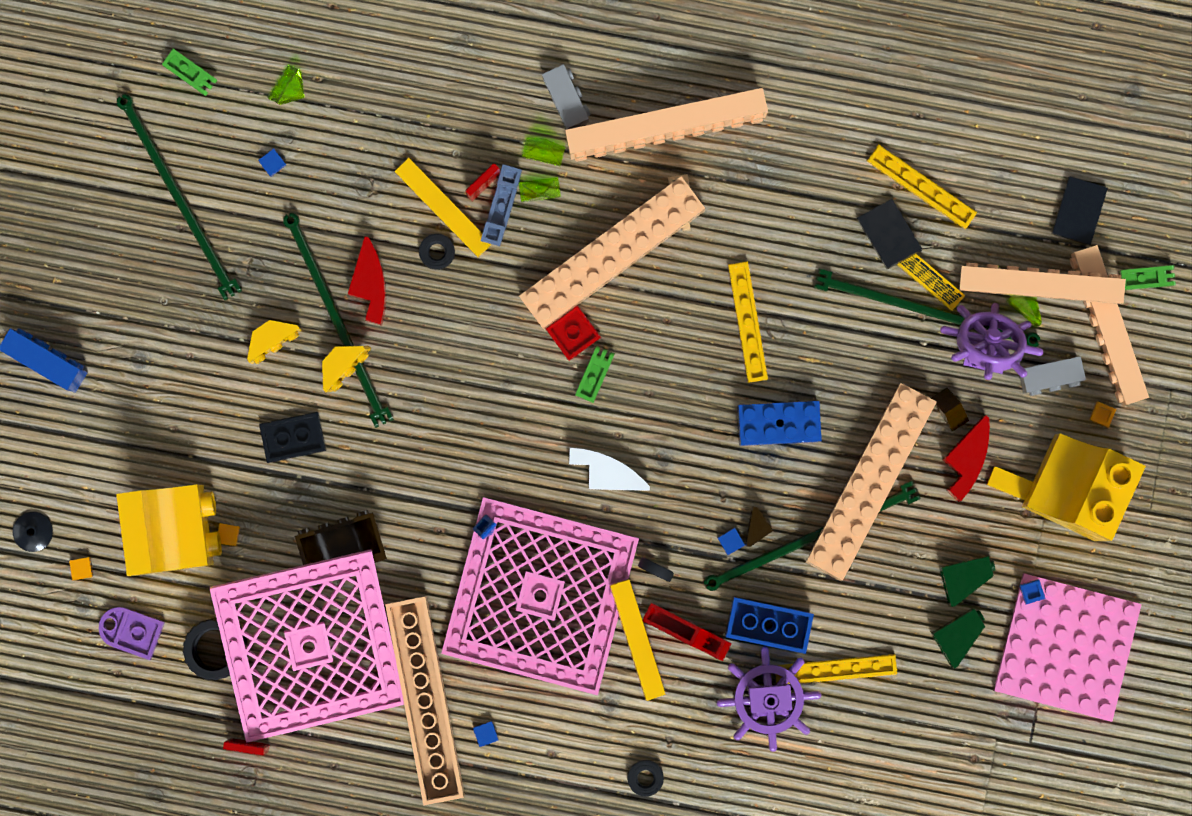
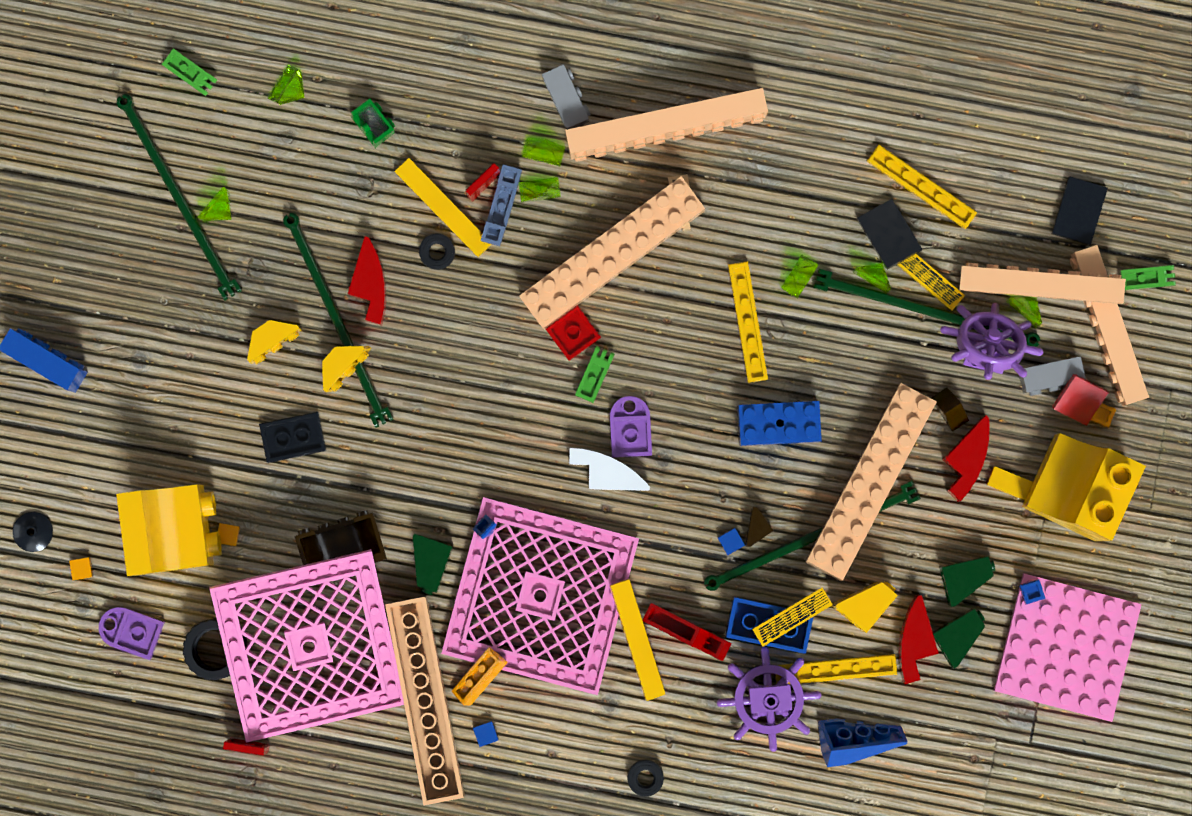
blue tile [258,149,286,177] -> none
black tyre [638,557,674,582] -> none
none -> clear neon green slope [198,187,232,222]
none -> green window [351,99,395,149]
none -> dark green slope [413,534,453,595]
none -> light orange slope [451,647,507,706]
none -> medium lavender tile [610,396,652,458]
none -> yellow tile [752,587,833,647]
none -> clear neon green slope [781,254,819,299]
none -> blue wedge [818,718,908,767]
none -> yellow slope [832,581,898,633]
none -> clear neon green slope [853,263,891,294]
none -> red slope [899,595,939,684]
none -> red tile [1052,374,1108,426]

